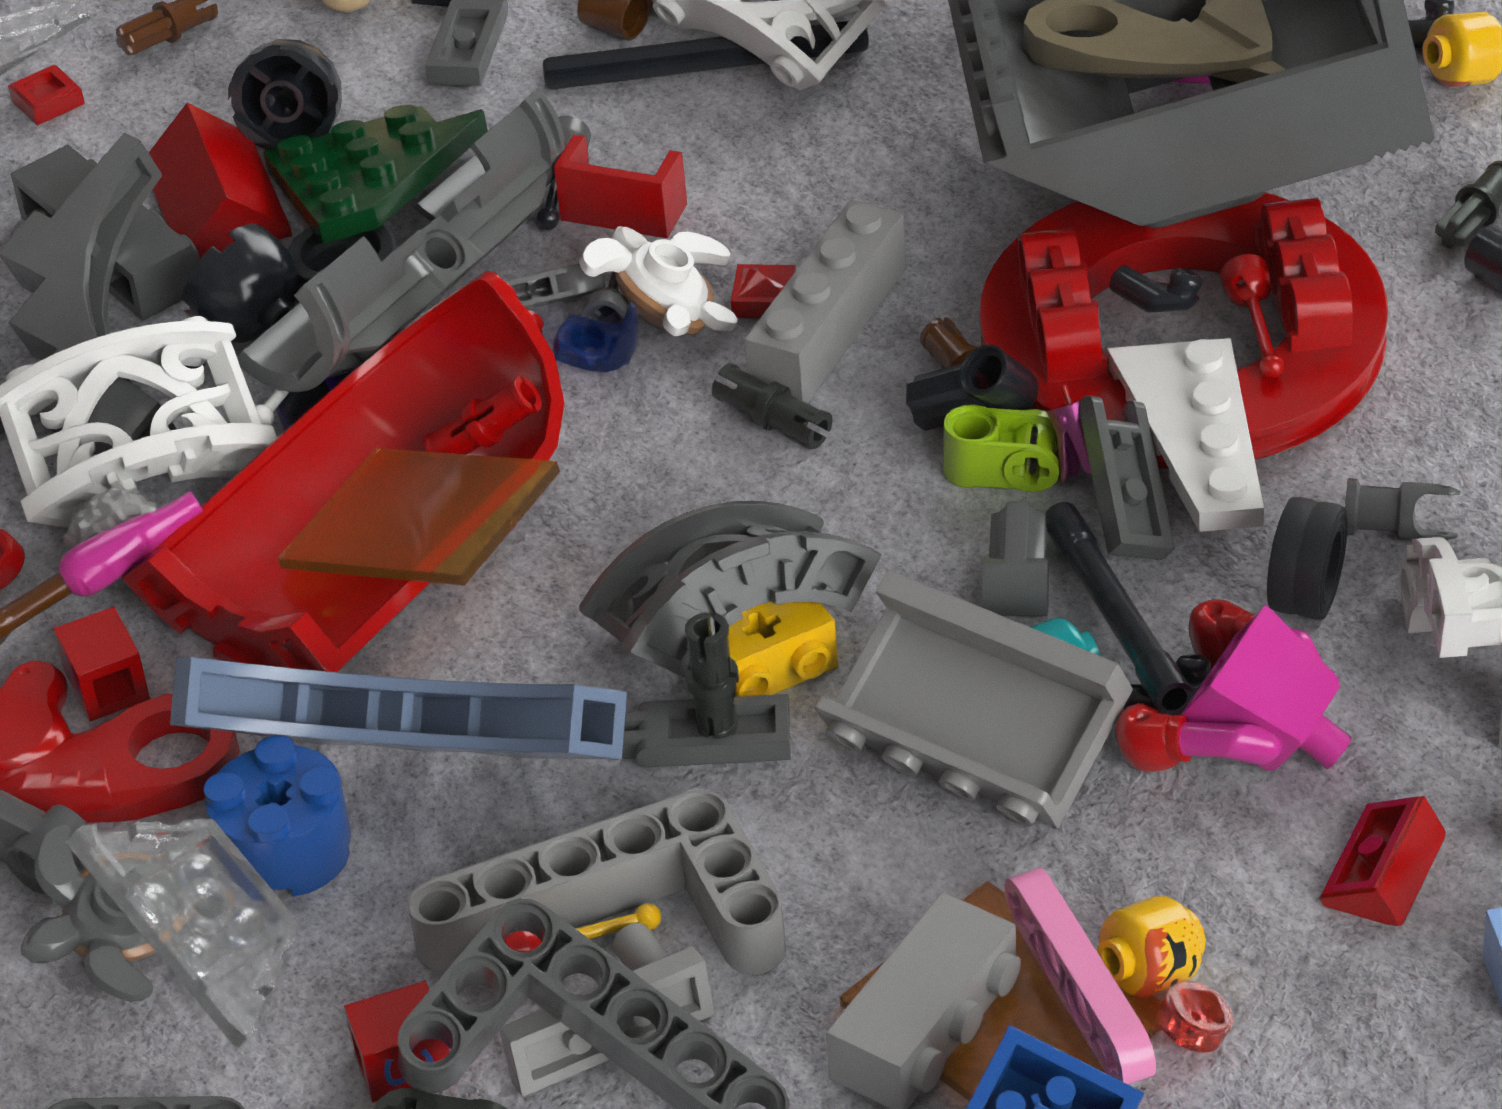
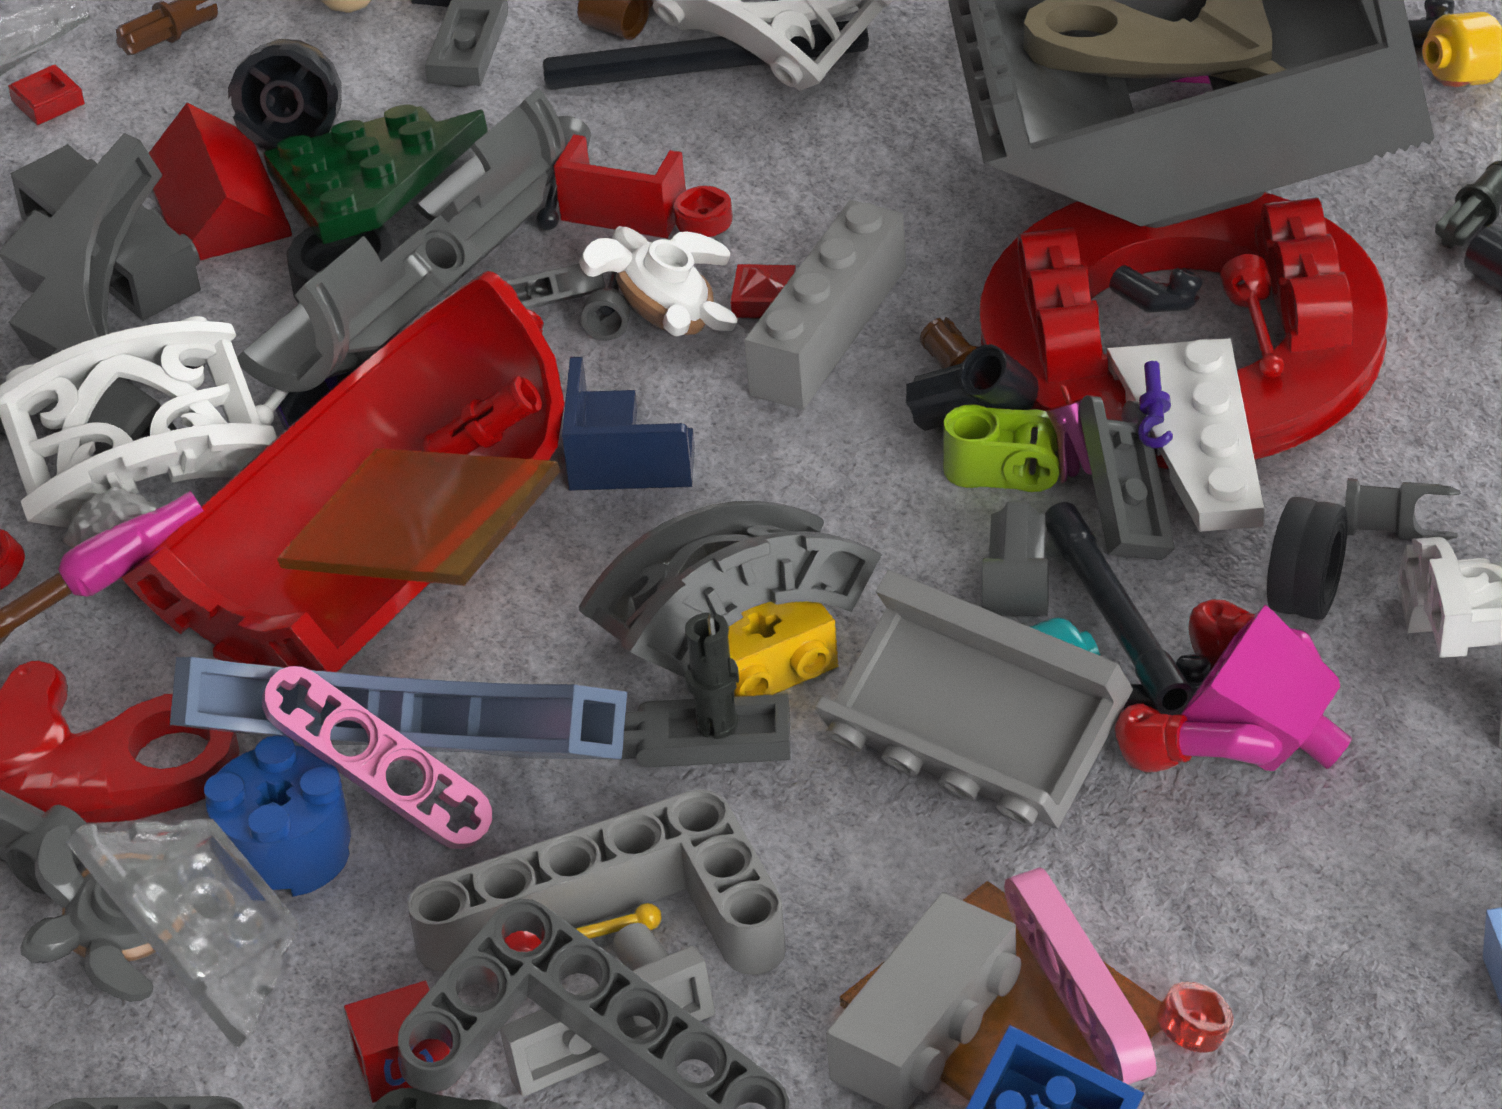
red brick [53,606,150,722] -> none
black cylinder [182,223,298,343] -> none
clear blue hair [552,301,638,373] -> none
pearl dark grey pin [712,363,833,449] -> none
yellow head [1097,896,1206,998] -> none
red slope [1319,796,1446,926] -> none
none -> bright pink beam [262,666,492,849]
none -> dark blue panel [562,357,695,491]
none -> red tile [674,186,733,237]
none -> dark purple hand [1138,361,1173,448]

